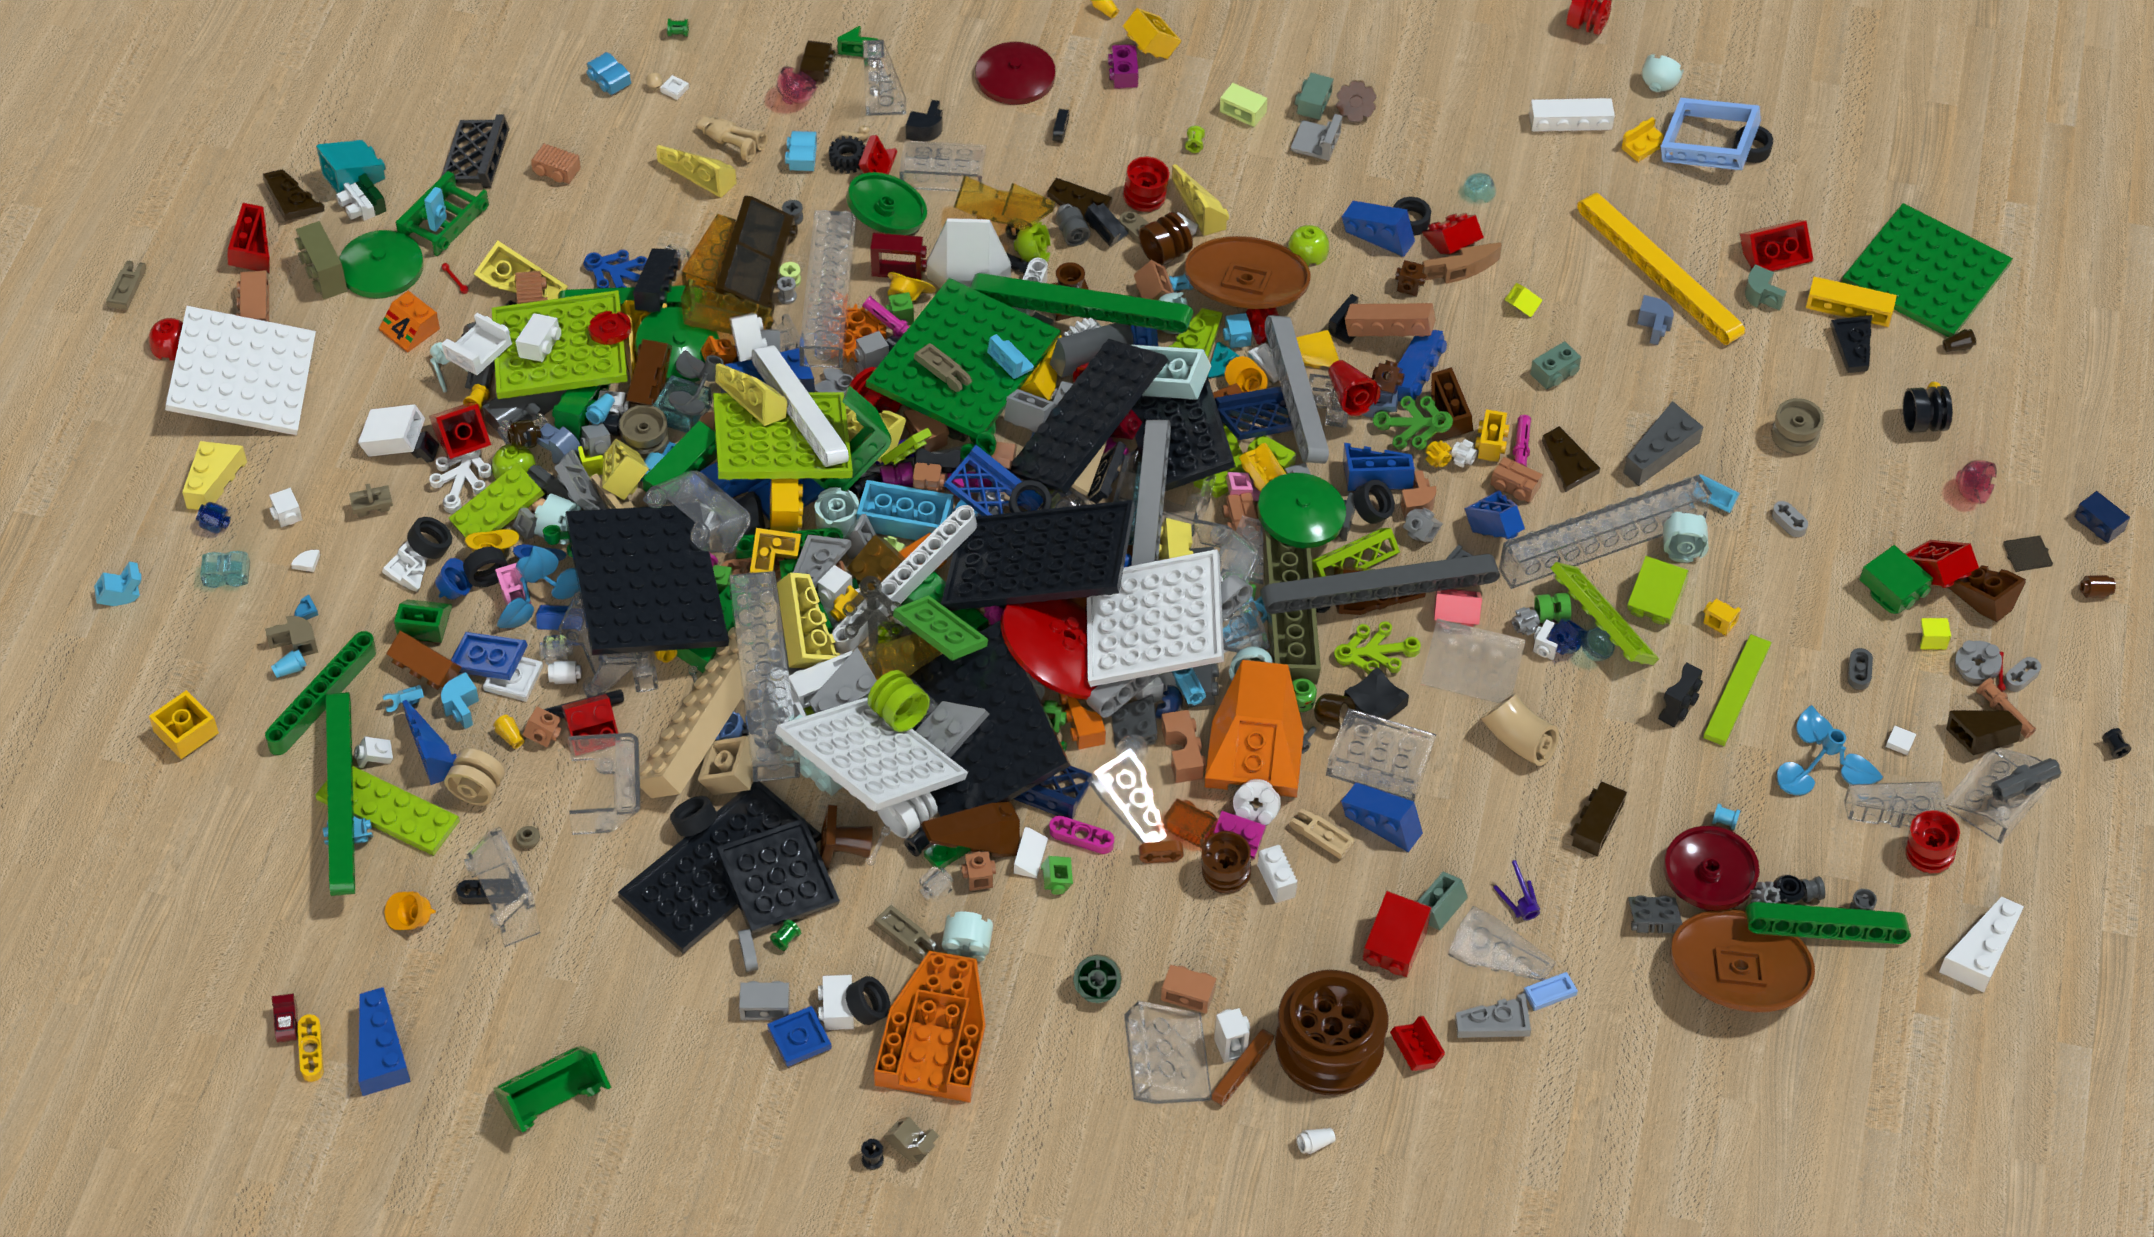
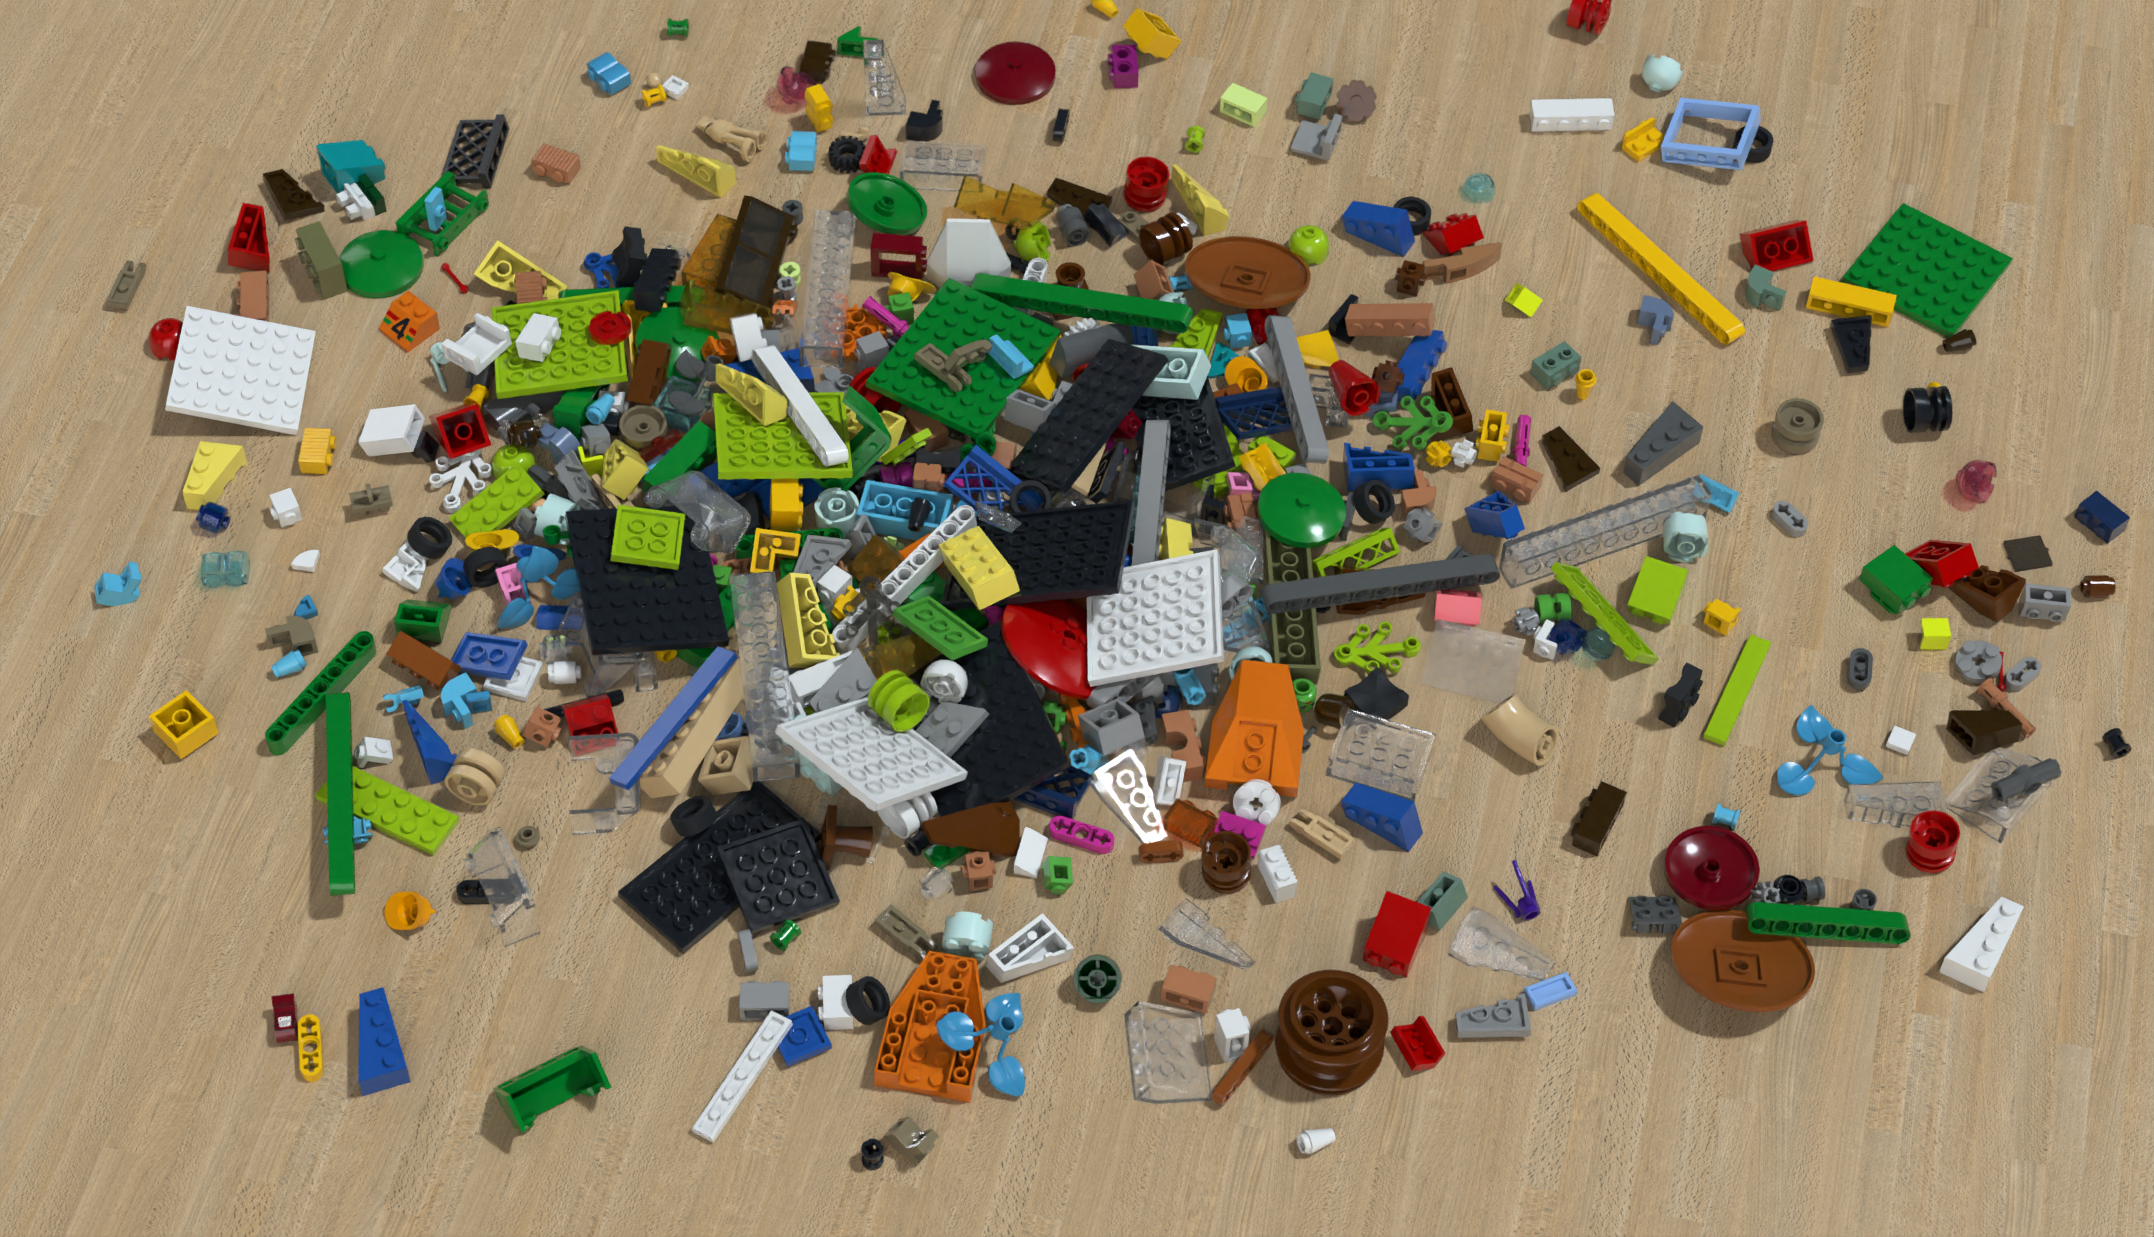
none -> yellow brick [298,428,337,475]
none -> dark azure tile [466,691,492,713]
none -> tile [609,646,738,790]
none -> lime plate [610,505,685,570]
none -> black brick [611,226,647,287]
none -> clear red plate [639,429,682,462]
none -> yellow bush [641,84,667,108]
none -> white tile [692,1010,793,1143]
none -> orange tile [772,300,798,314]
none -> yellow brick [804,84,834,133]
none -> black cone [908,498,932,532]
none -> white cylinder [920,660,968,703]
none -> dark azure plant [936,993,1025,1097]
none -> light yellow brick [939,526,1020,610]
none -> dark tan hinge [943,339,993,371]
none -> clear slope [975,501,1021,533]
none -> white wedge [985,913,1074,983]
none -> medium azure piece [1069,744,1110,774]
none -> light grey brick [1078,698,1145,755]
none -> white slope [1151,756,1187,807]
none -> clear wedge [1158,898,1255,971]
none -> black panel [1200,484,1226,536]
none -> yellow cone [1575,369,1597,400]
none -> light grey brick [2019,583,2071,622]

